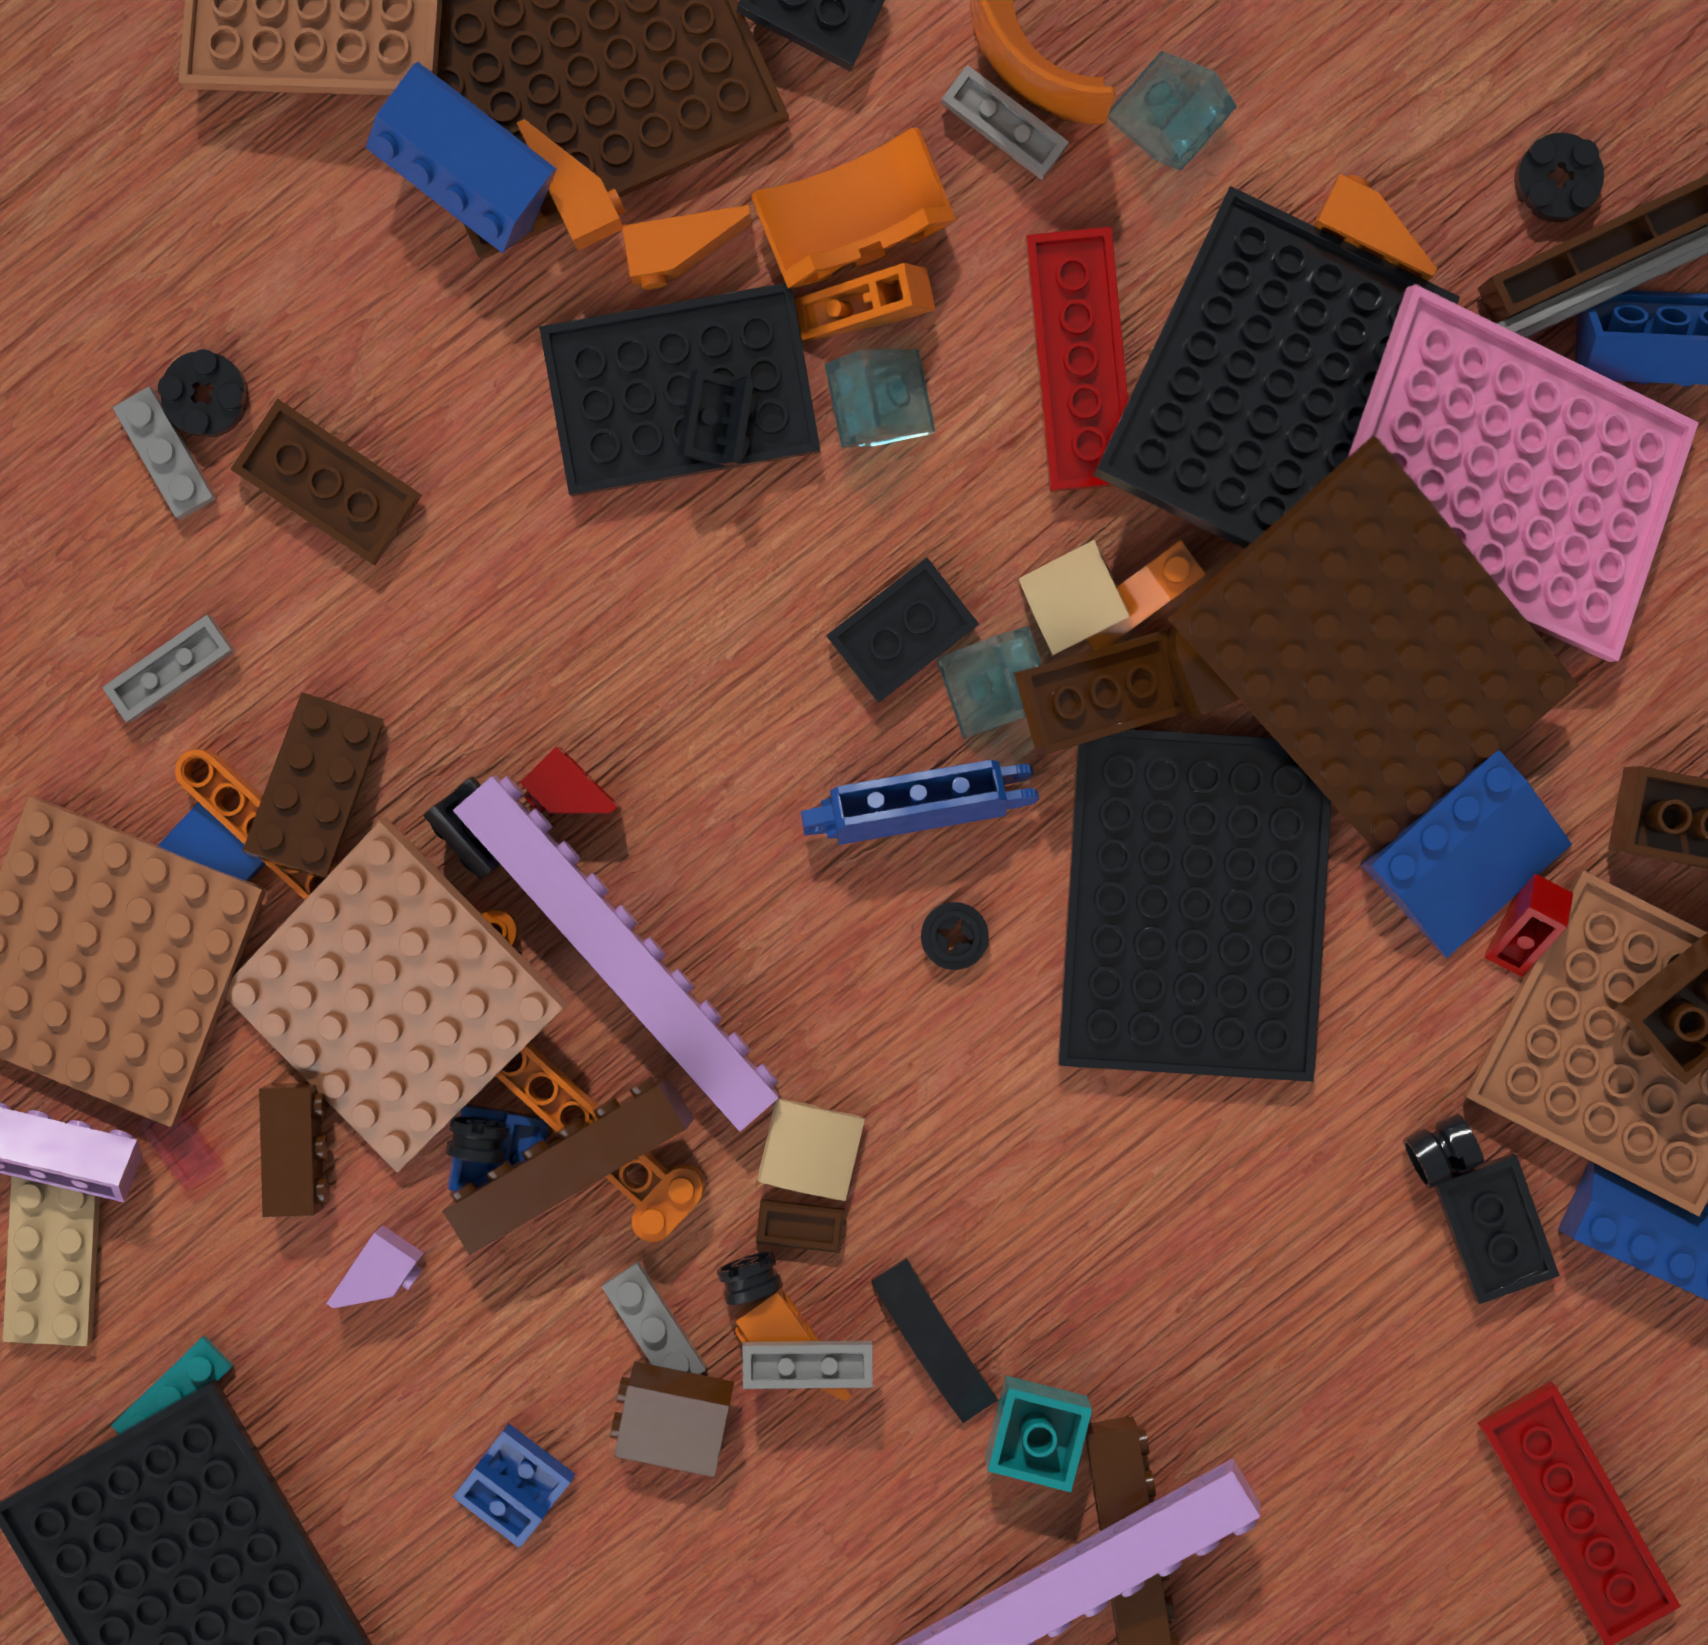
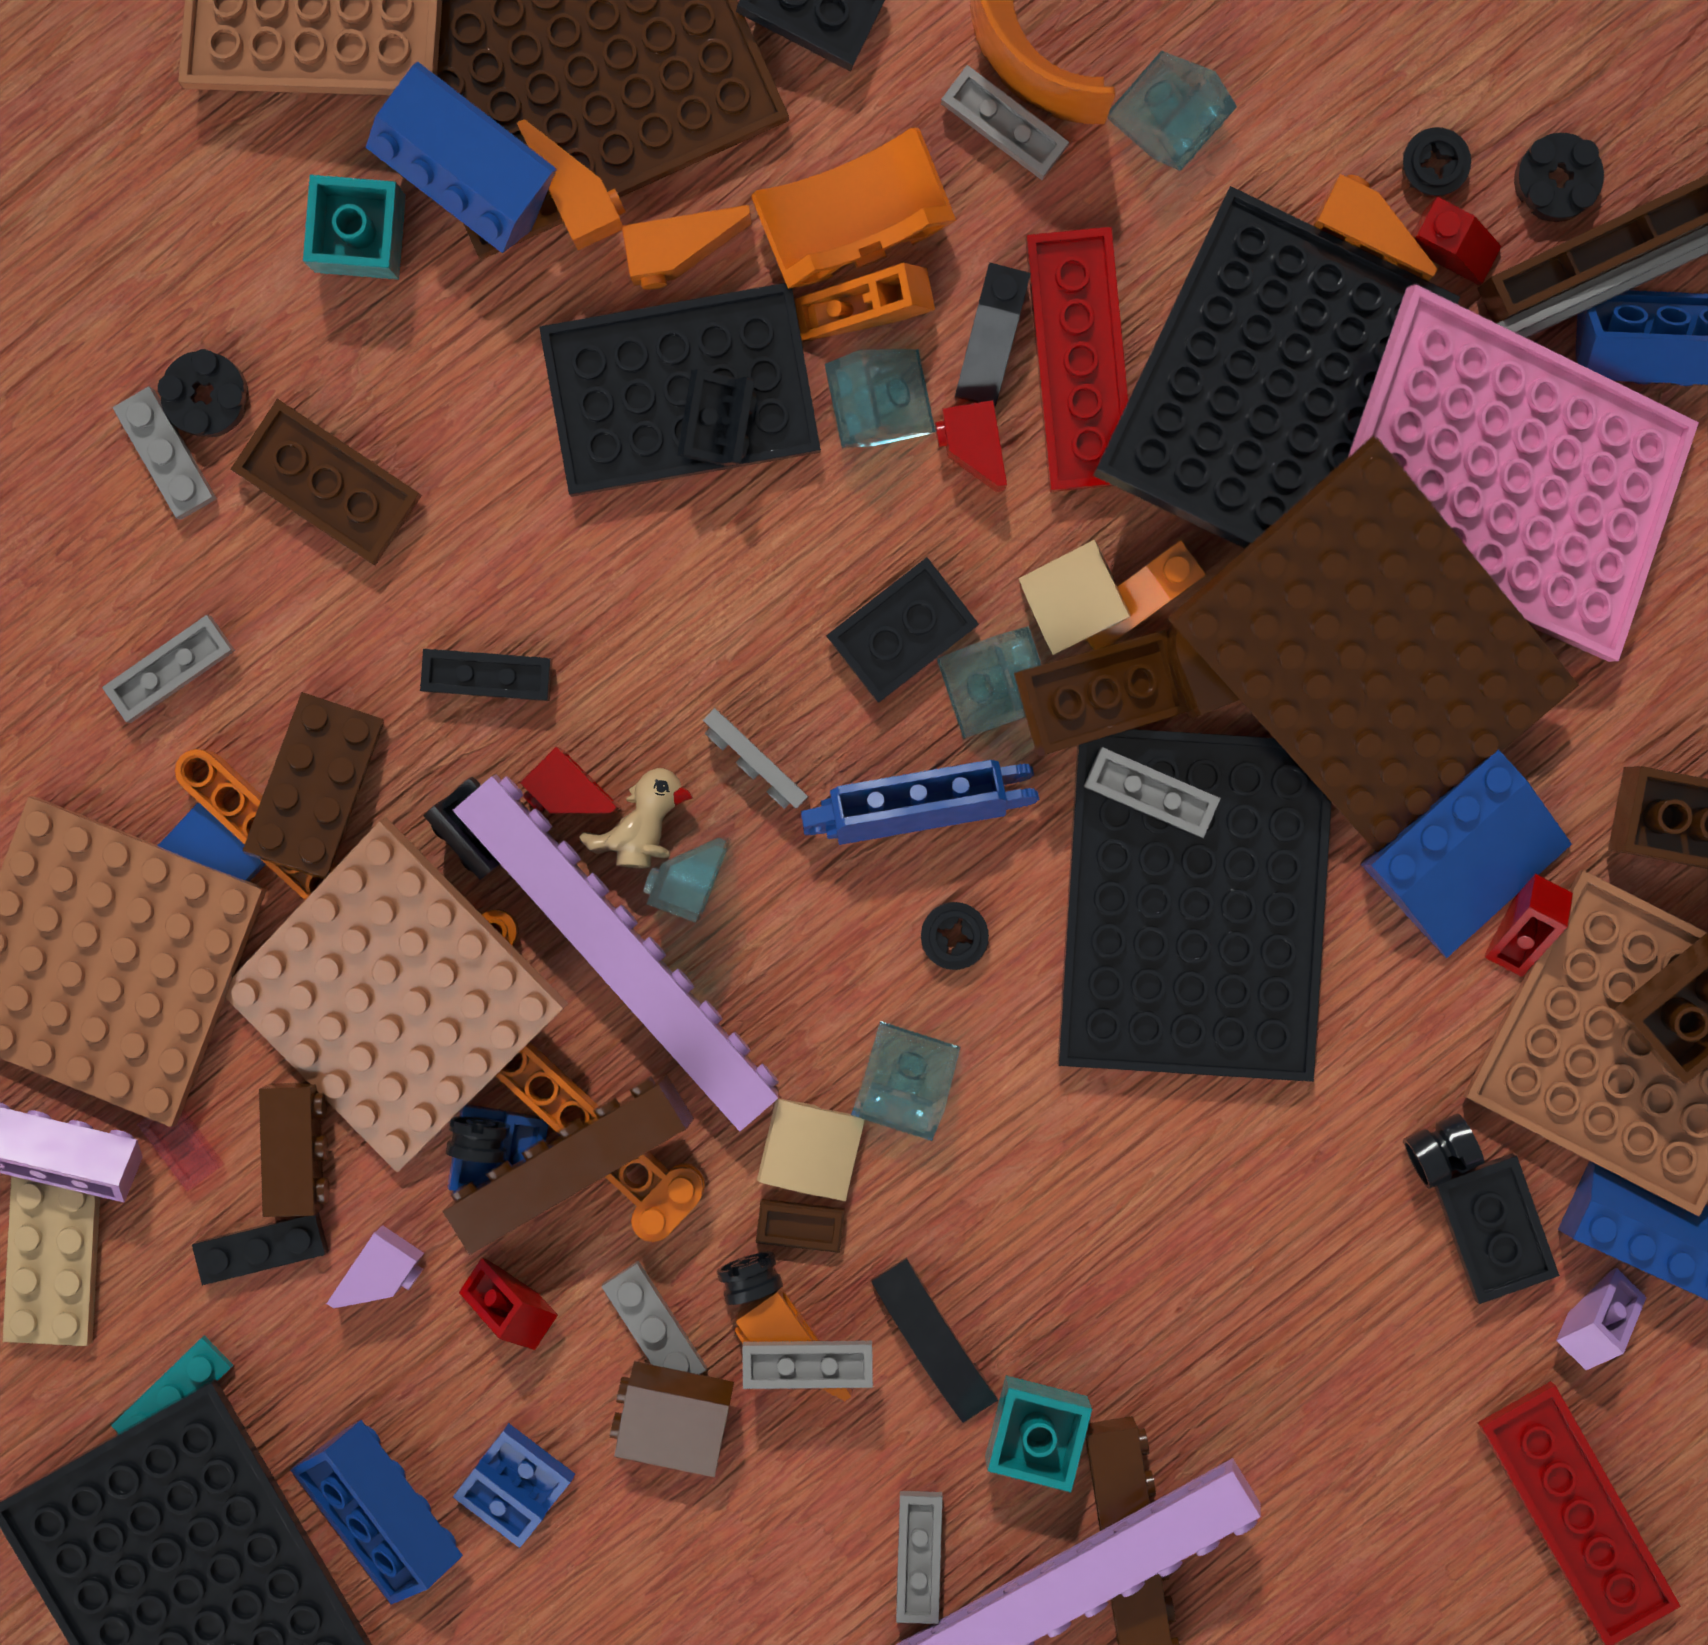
none -> black plate [192,1212,329,1286]
none -> blue slope [290,1420,463,1605]
none -> teal brick [303,175,406,280]
none -> black plate [420,649,553,701]
none -> red slope [459,1258,558,1350]
none -> tan animal [579,768,693,868]
none -> clear light blue slope [643,837,731,922]
none -> light grey plate [703,708,809,809]
none -> clear light blue slope [851,1021,960,1141]
none -> light grey plate [896,1491,942,1624]
none -> red slope [935,400,1007,492]
none -> black slope [955,262,1031,407]
none -> light grey plate [1083,747,1221,838]
none -> black gear [1402,127,1471,197]
none -> red slope [1412,196,1502,286]
none -> lavender slope [1556,1268,1646,1370]

